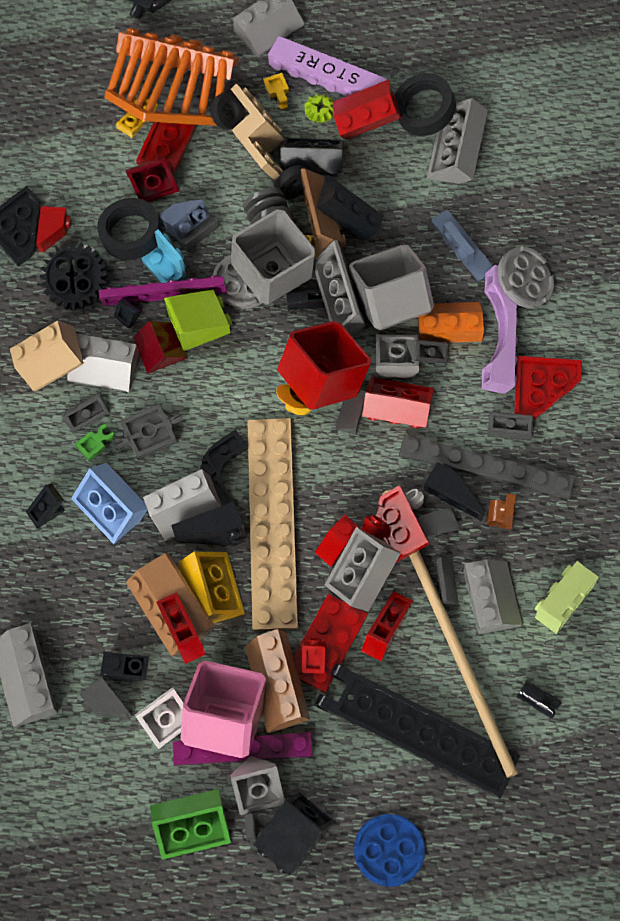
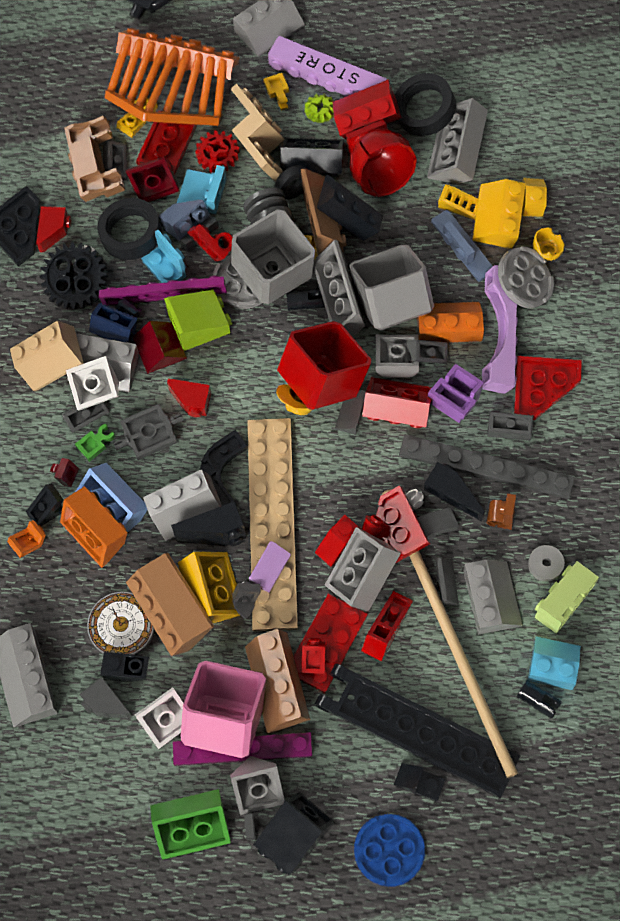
red slope [156,592,206,664] -> none
black tyre [211,92,245,130] -> none
none -> orange bracket [7,520,45,558]
none -> dark red tile [50,458,79,488]
none -> orange slope [60,486,127,568]
none -> medium nougat bracket [64,116,125,202]
none -> white slope [66,356,119,411]
none -> tile [87,592,155,655]
none -> dark blue brick [89,303,137,343]
none -> dark grey slope [103,140,127,180]
none -> red slope [167,378,211,417]
none -> medium azure bracket [177,165,227,214]
none -> red plate [187,224,233,262]
none -> red gear [195,130,240,173]
none -> flat silver plate [232,582,261,619]
none -> lavender slope [249,541,291,593]
none -> red plate [346,119,417,197]
none -> black slope [394,763,445,802]
none -> medium lavender plate [428,364,484,423]
none -> yellow slope [438,184,478,220]
none -> yellow slope [472,179,526,249]
none -> yellow slope [522,178,547,217]
none -> light grey piece [528,545,565,582]
none -> medium azure slope [528,637,581,690]
none -> yellow hair [532,227,565,261]

